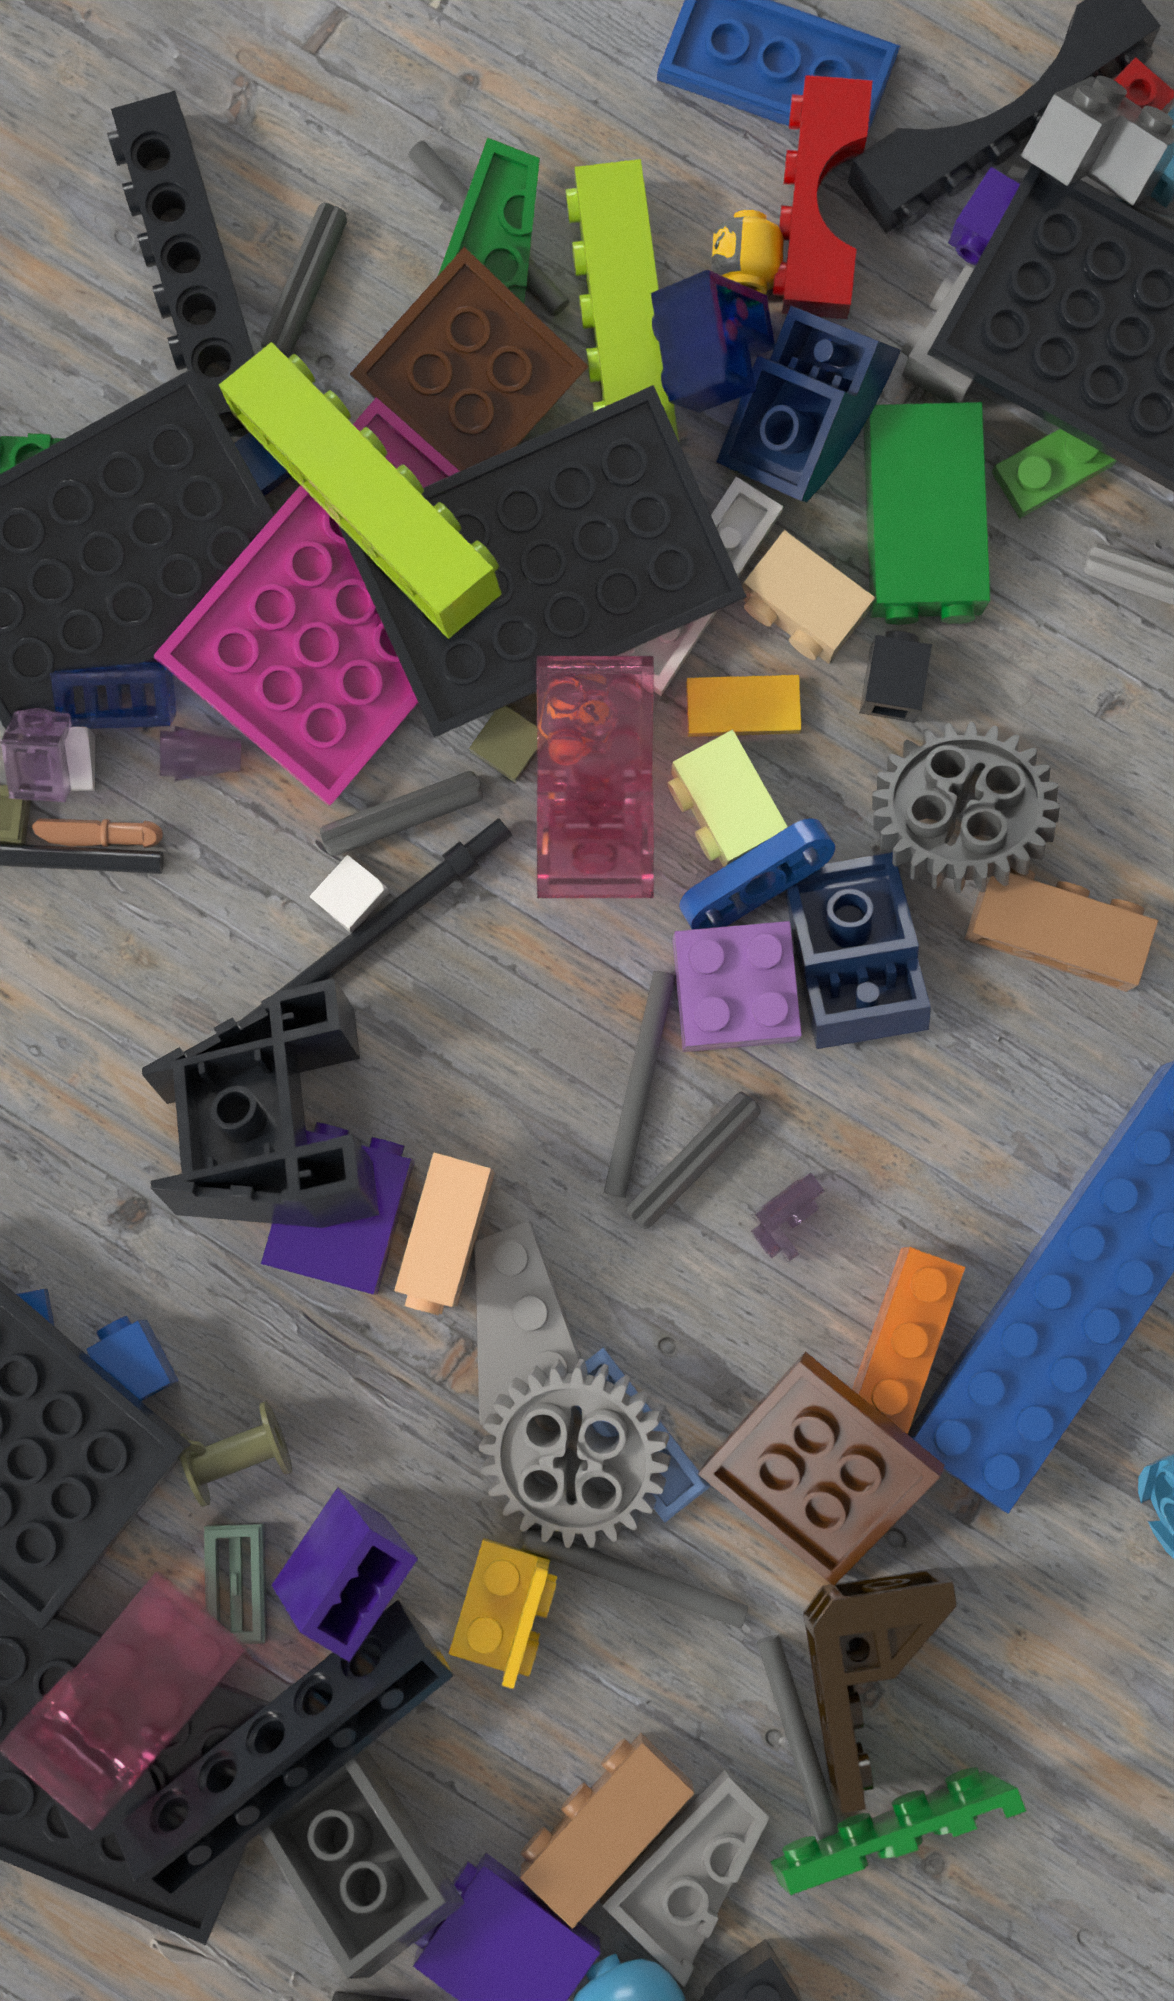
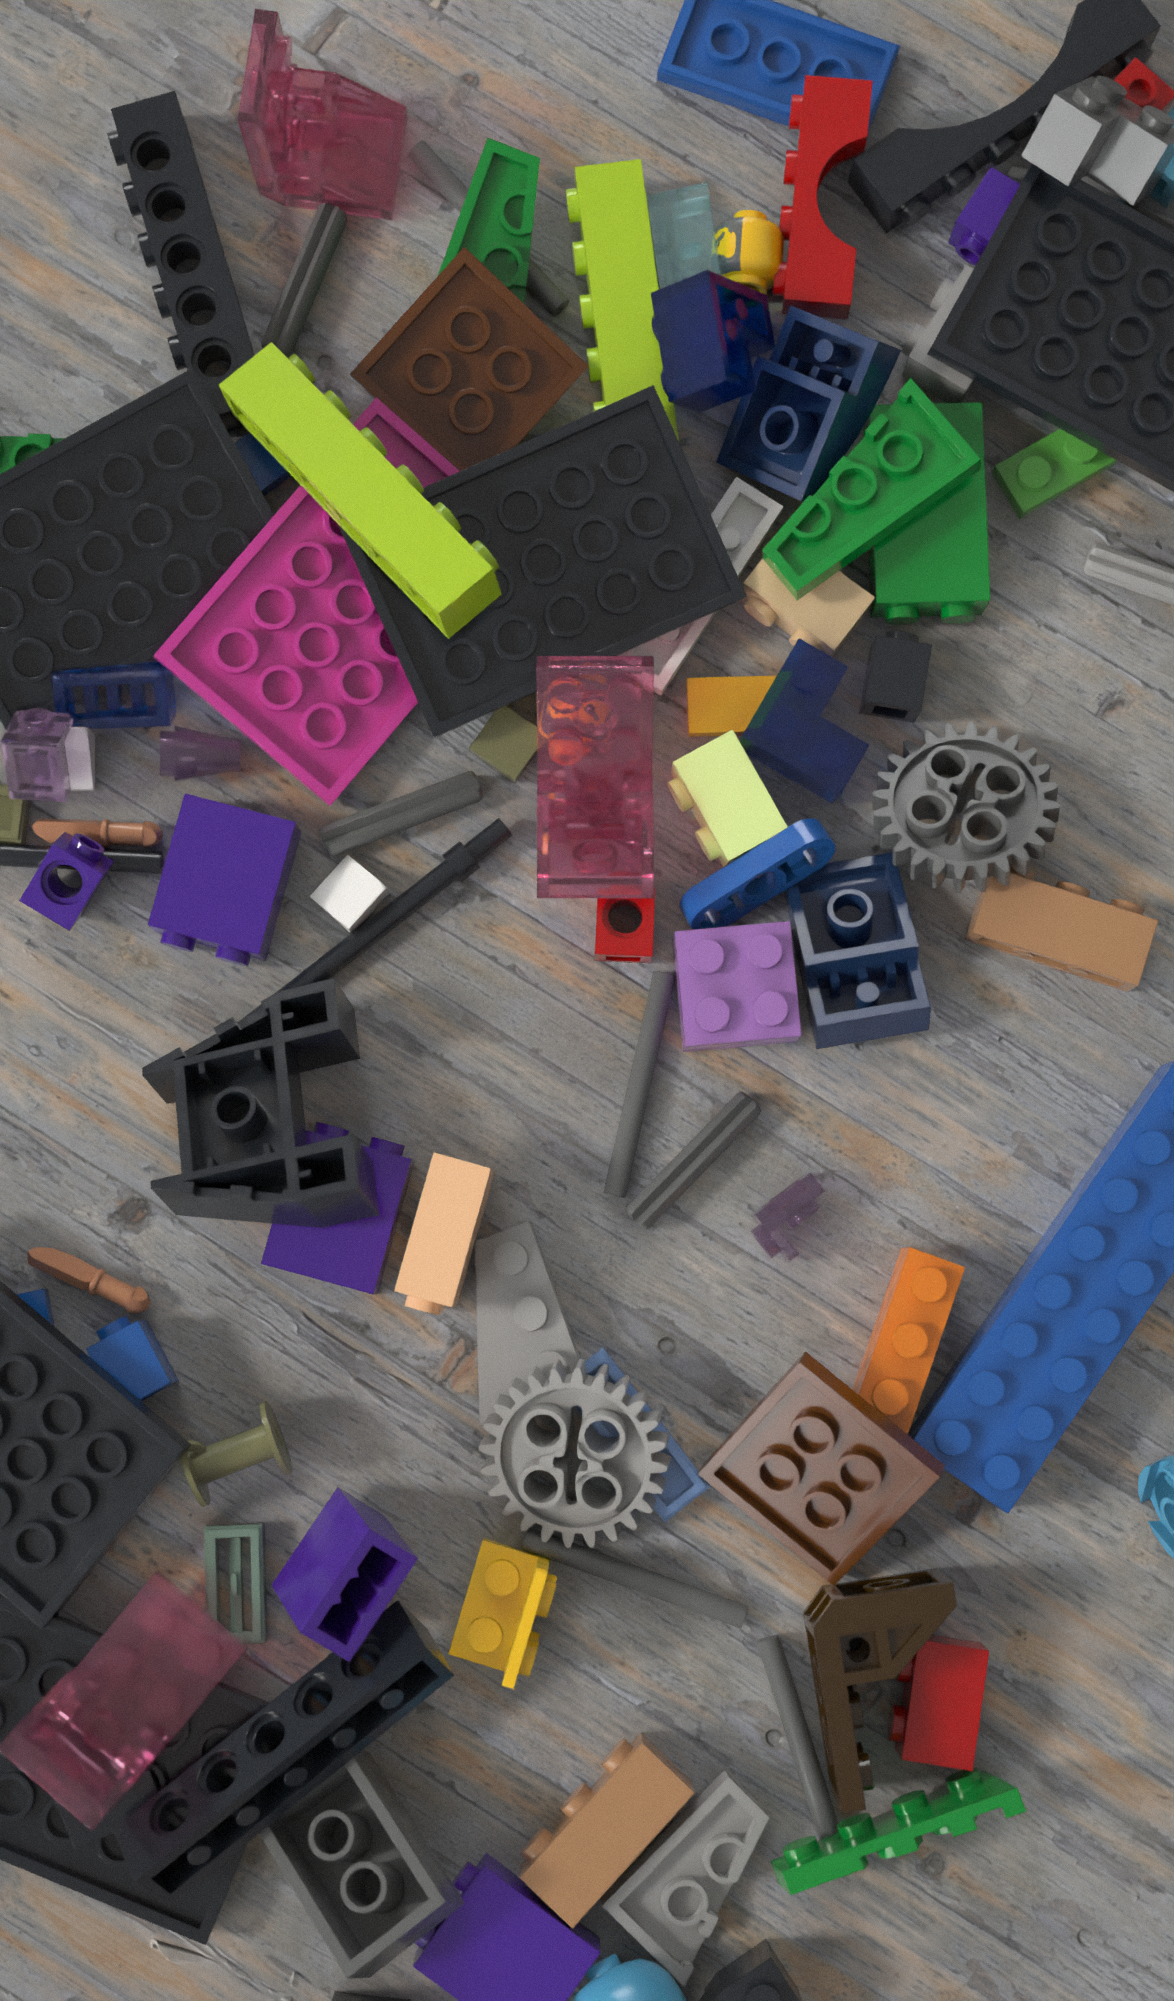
none -> dark purple brick [19,832,114,931]
none -> nougat piece [27,1247,151,1314]
none -> dark purple brick [148,793,302,966]
none -> clear pink bracket [238,9,408,220]
none -> red brick [595,877,655,964]
none -> clear light blue hinge [647,182,725,321]
none -> clear blue brick [739,638,869,804]
none -> green wing [762,378,981,601]
none -> red brick [887,1635,989,1771]

